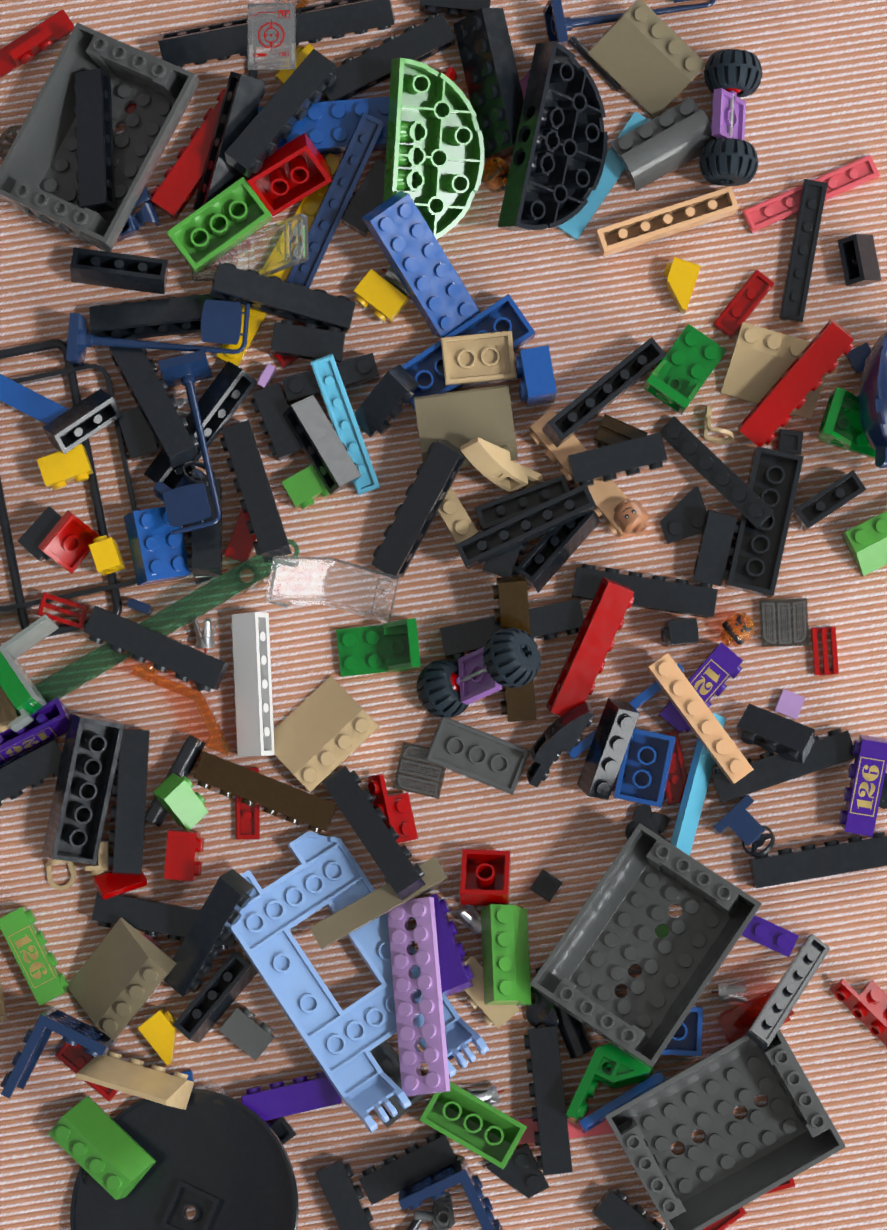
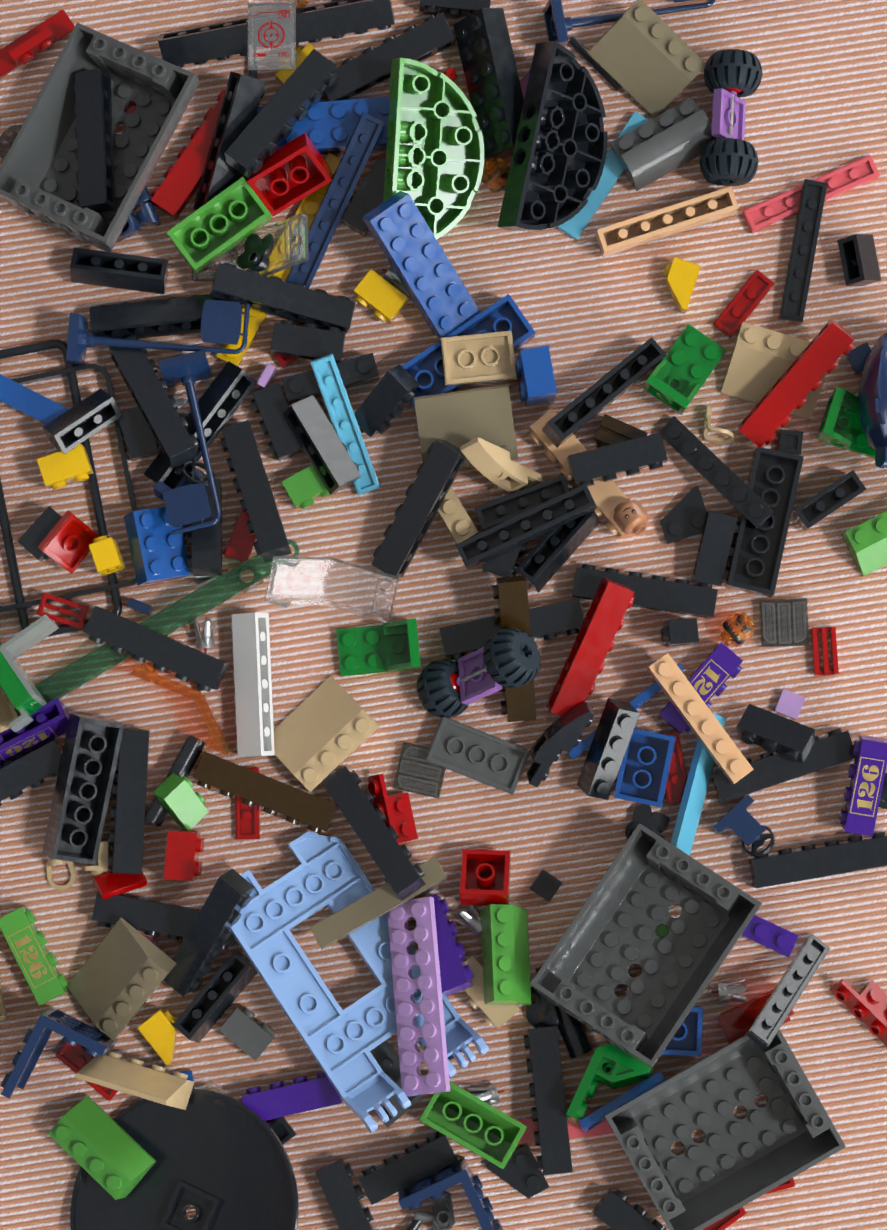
none -> black plate [237,233,273,272]

